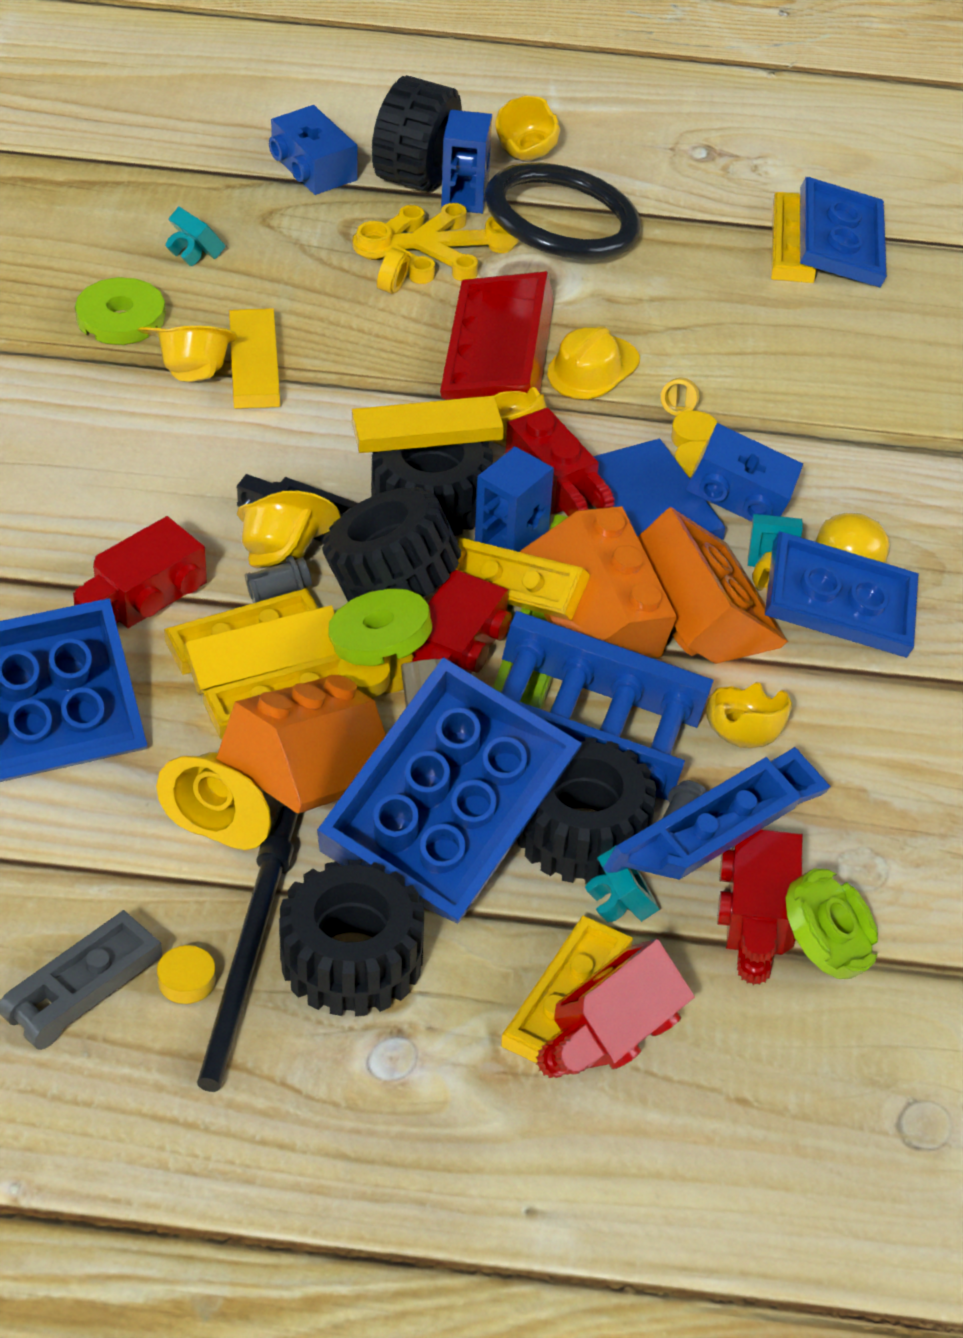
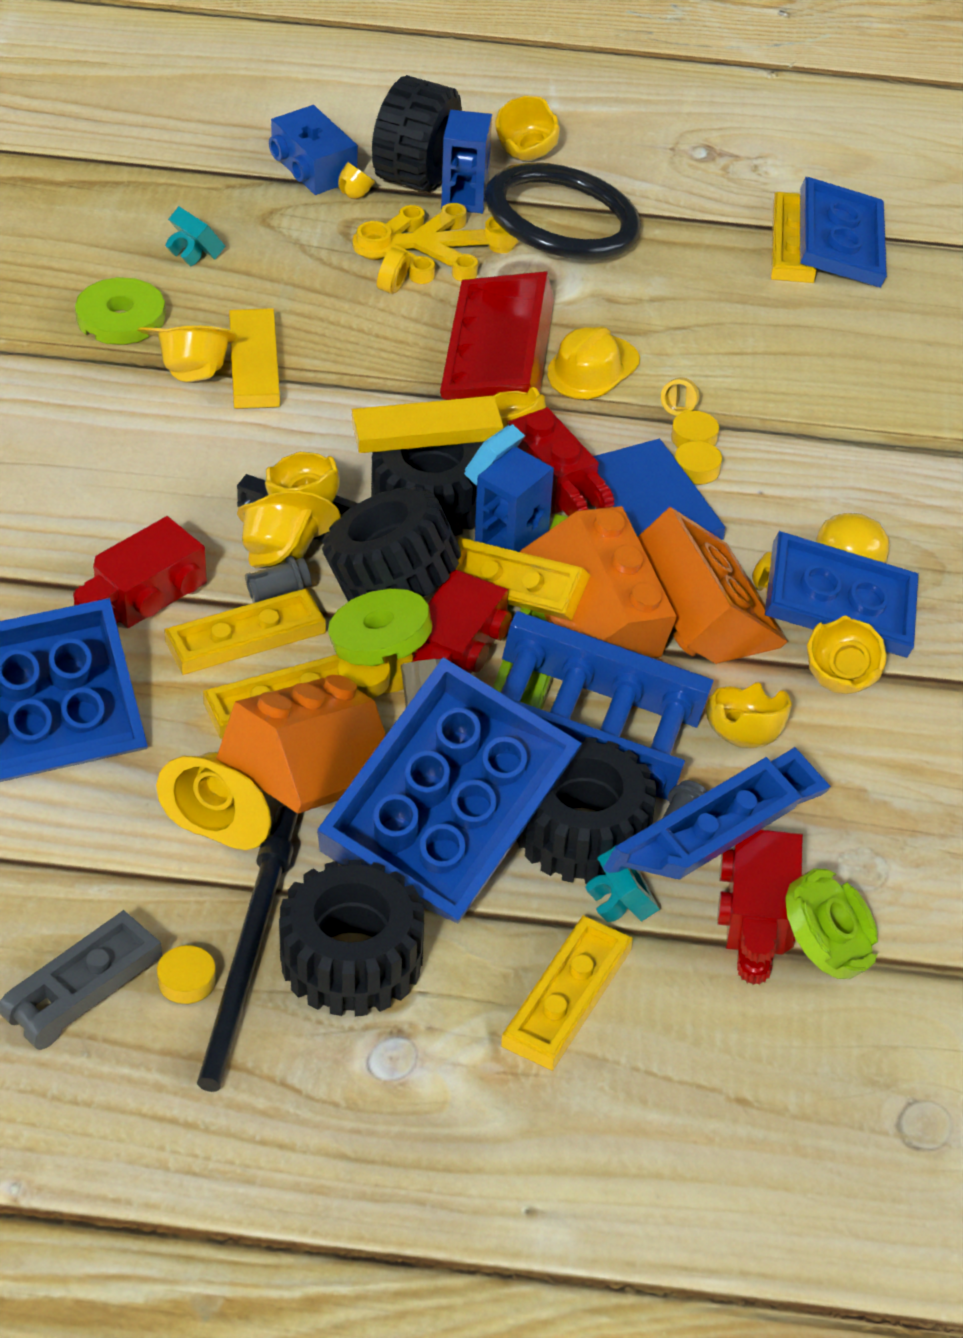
yellow tile [183,605,336,695] -> none
hinge [536,938,695,1078] -> none
blue brick [686,423,803,522] -> none
teal tile [747,514,803,567] -> none
none -> yellow hair [265,451,340,503]
none -> yellow hinge [338,162,375,199]
none -> medium azure tile [464,424,525,485]
none -> yellow hair [807,615,887,694]

